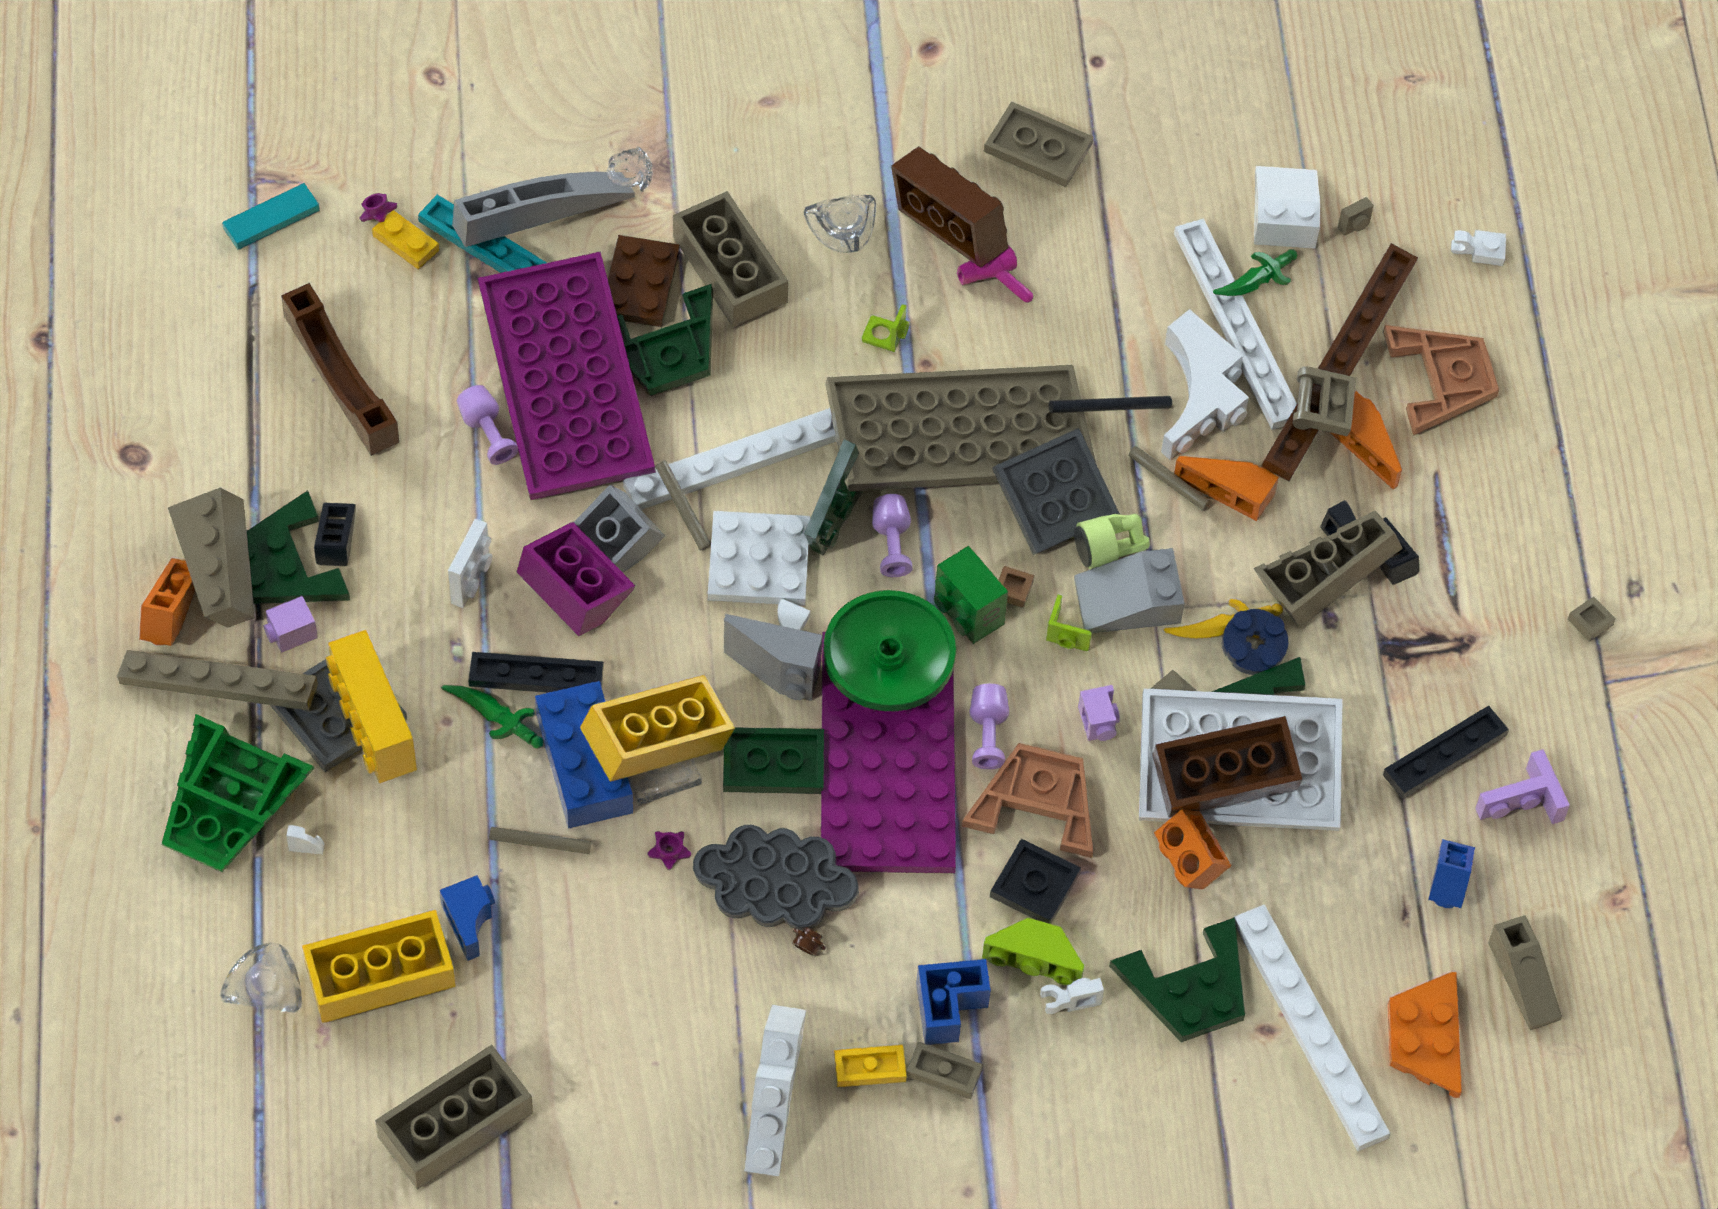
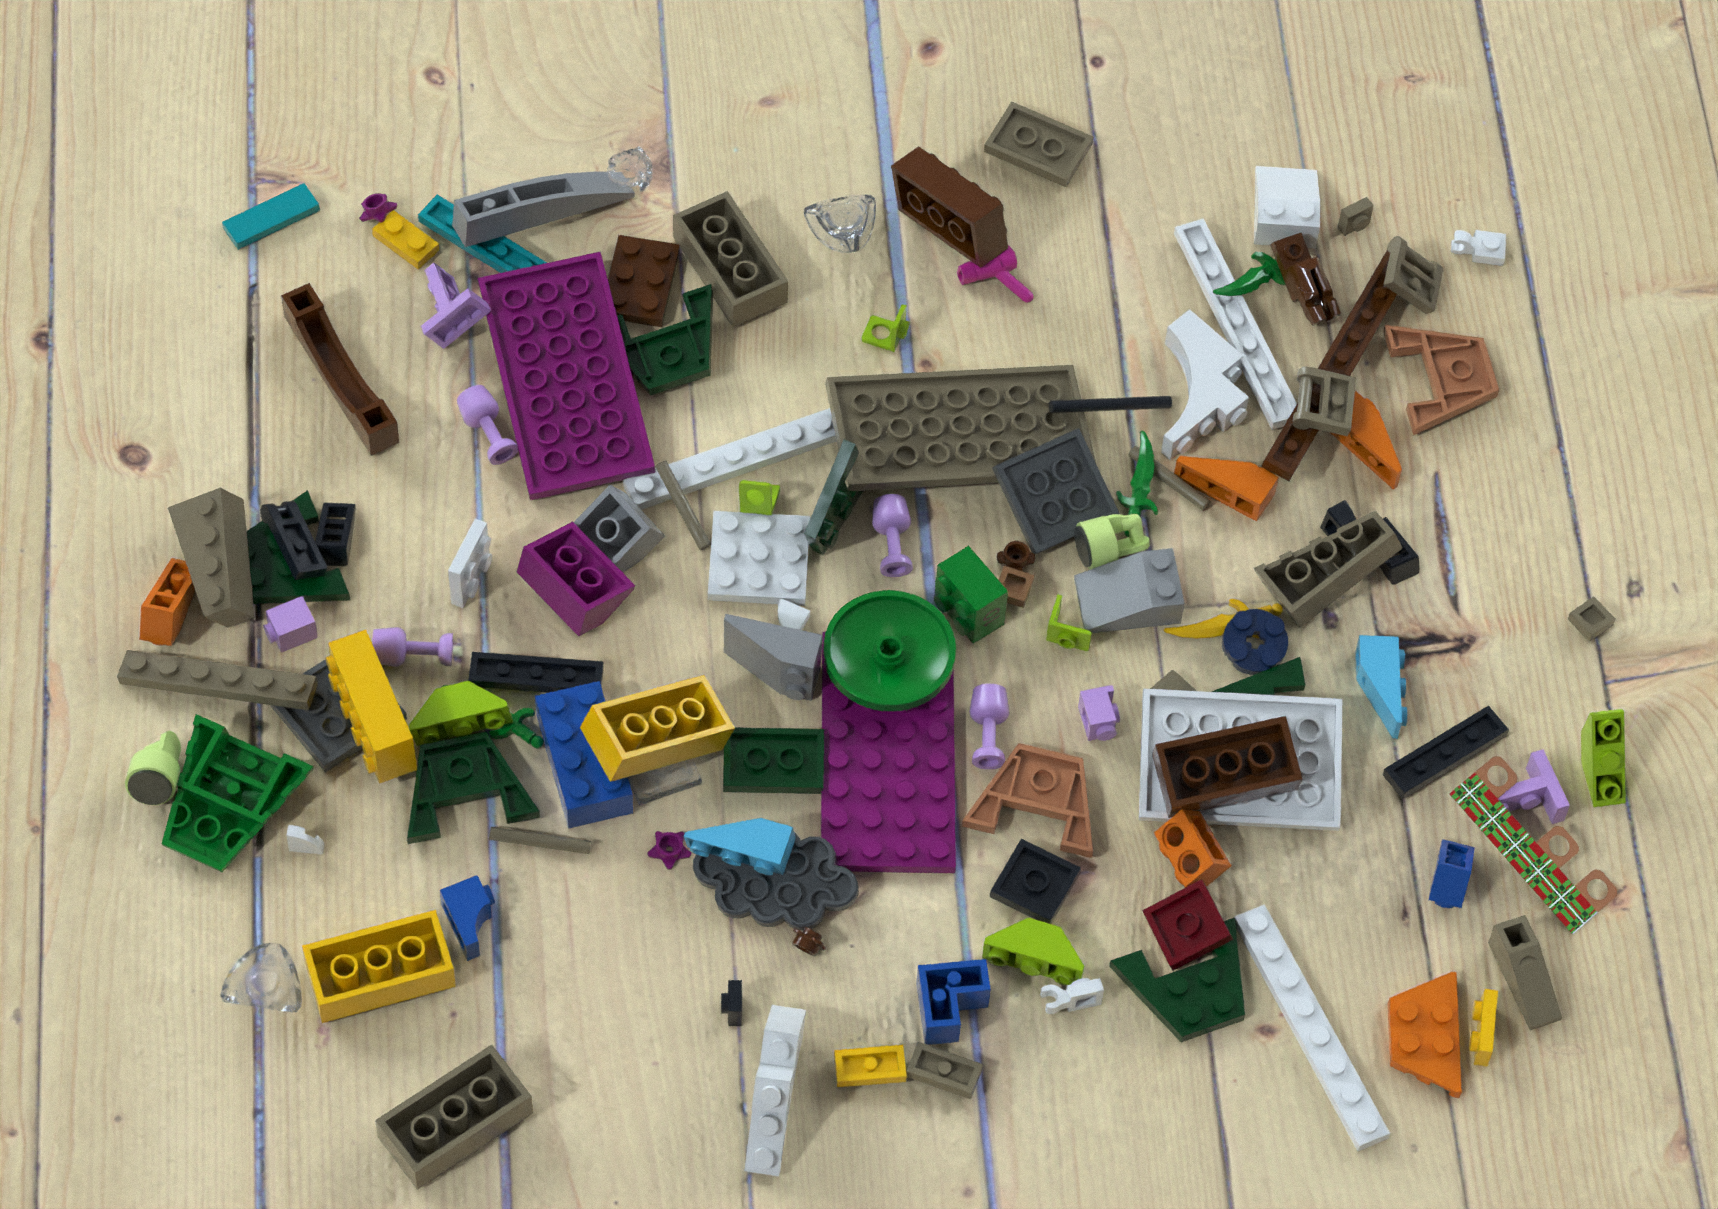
none -> piece [125,731,181,805]
none -> black plate [260,500,328,580]
none -> lavender piece [372,627,453,667]
none -> dark green wing [407,732,540,844]
none -> lime slope [409,681,513,746]
none -> lavender bracket [421,263,491,349]
none -> medium azure slope [684,818,796,875]
none -> black plate [721,980,742,1026]
none -> lime bracket [739,480,780,515]
none -> reddish brown plate [997,540,1035,571]
none -> green piece [1116,431,1159,537]
none -> dark red plate [1142,879,1233,971]
none -> reddish brown plate [1270,232,1342,326]
none -> medium azure slope [1355,635,1407,739]
none -> dark tan plate [1384,236,1443,314]
none -> piece [1449,756,1617,935]
none -> yellow plate [1469,989,1498,1067]
none -> lime slope [1581,709,1626,807]

